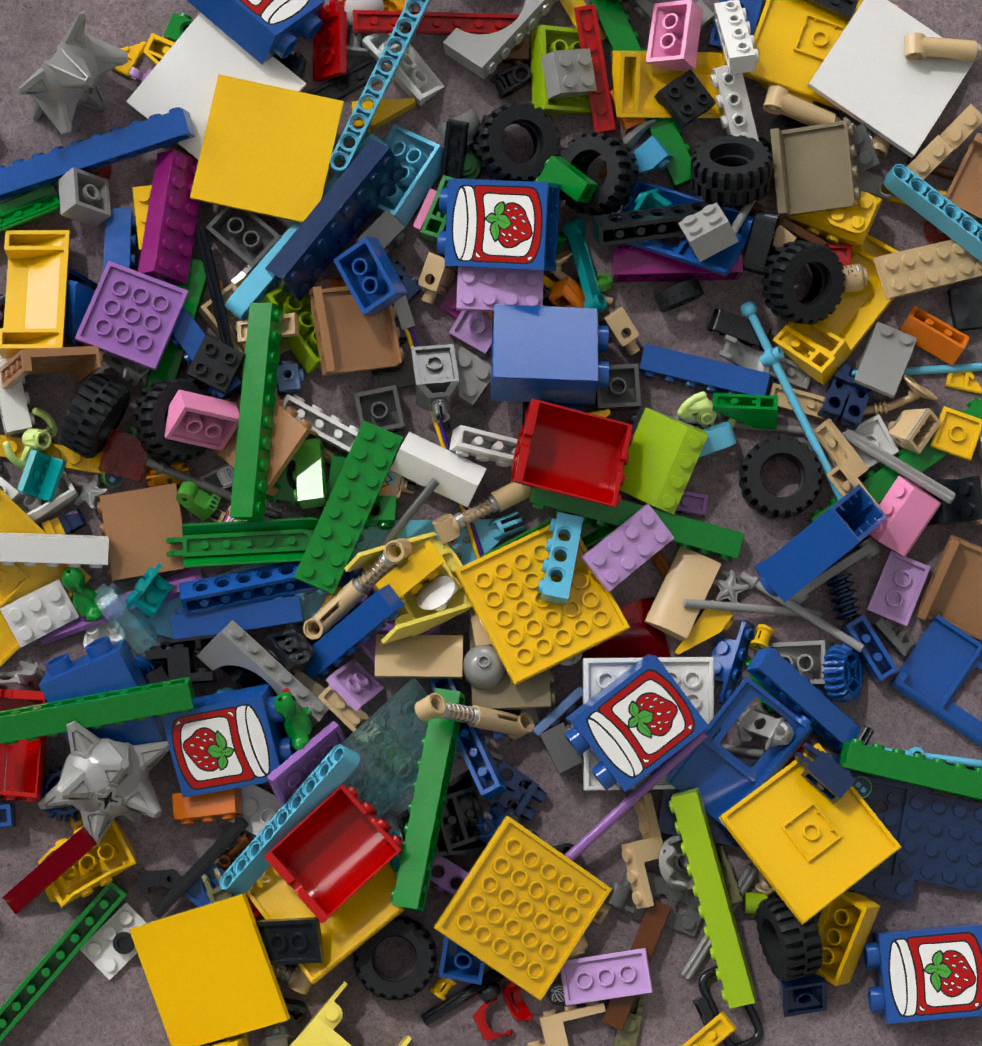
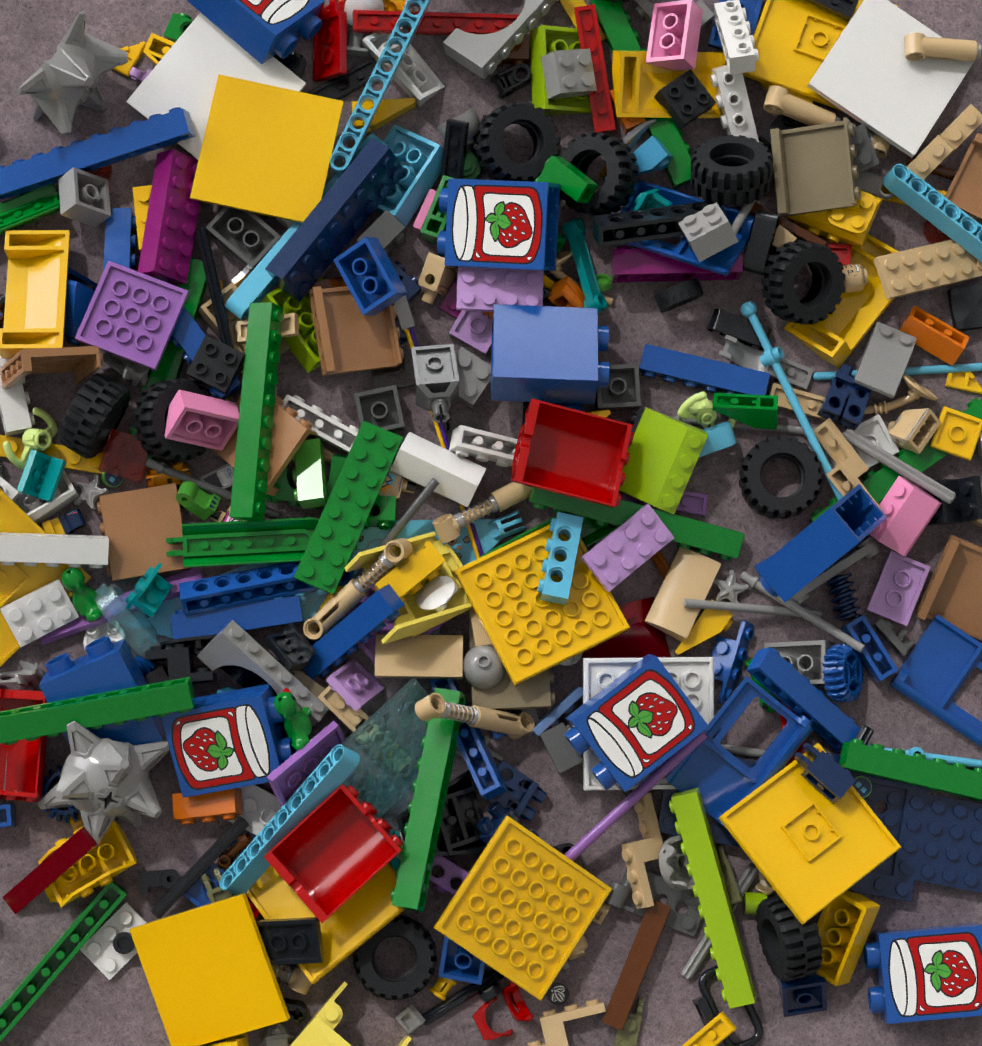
medium blue brick [277,361,305,394] -> none
lavender plate [560,948,653,1006] -> none
tan torso [599,306,641,356] -> none
light grey piece [736,708,794,750] -> none
yellow bush [750,624,775,651] -> none
yellow slope [772,325,838,385] -> none
none -> light grey tile [395,1004,426,1034]

